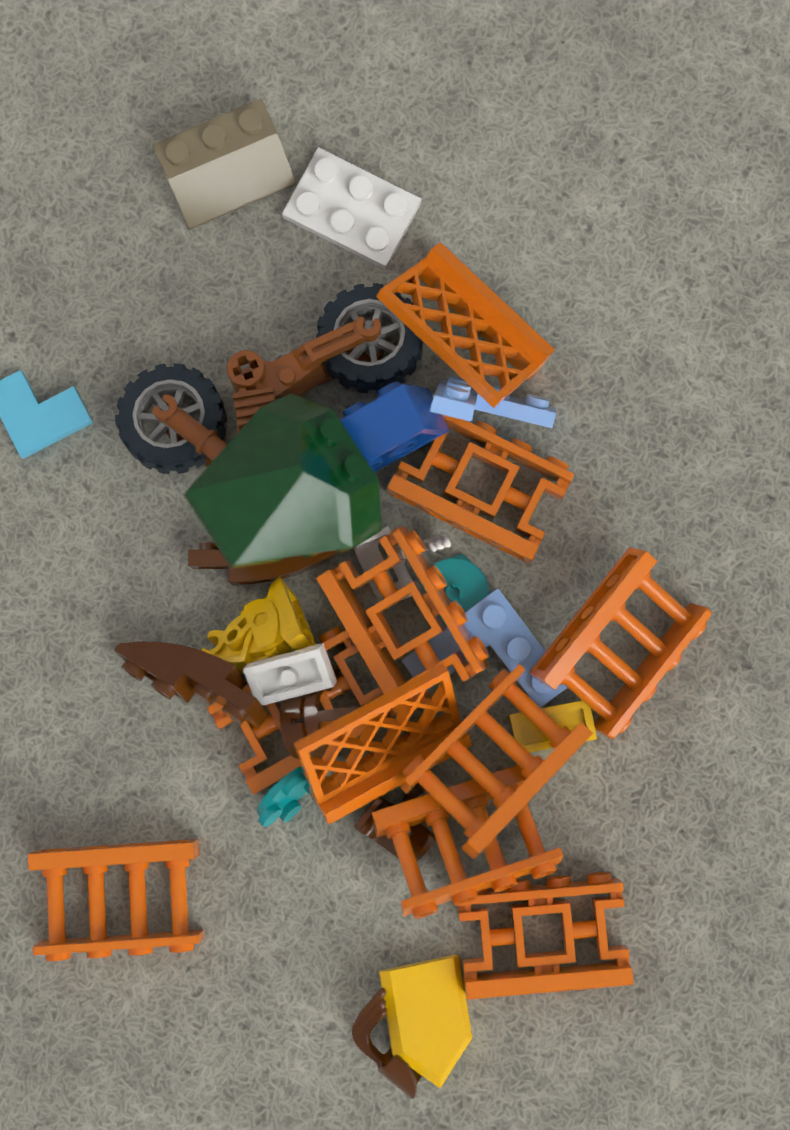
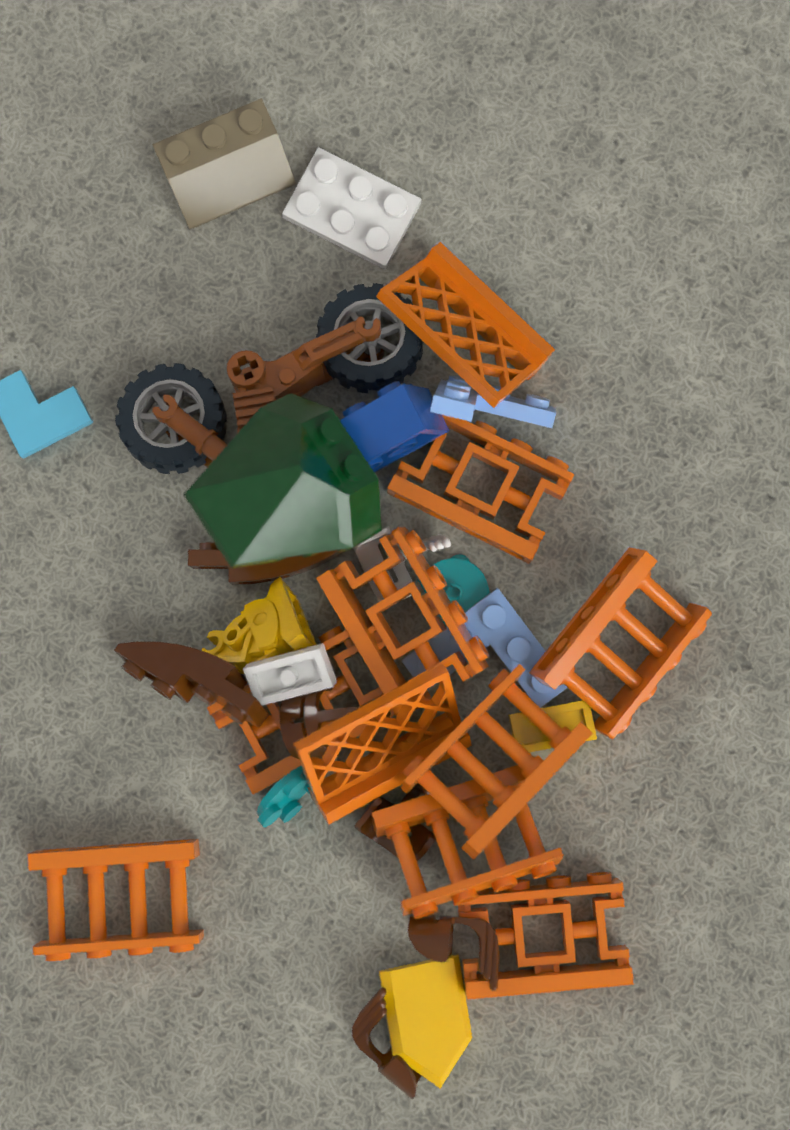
none -> reddish brown helmet [408,914,500,991]

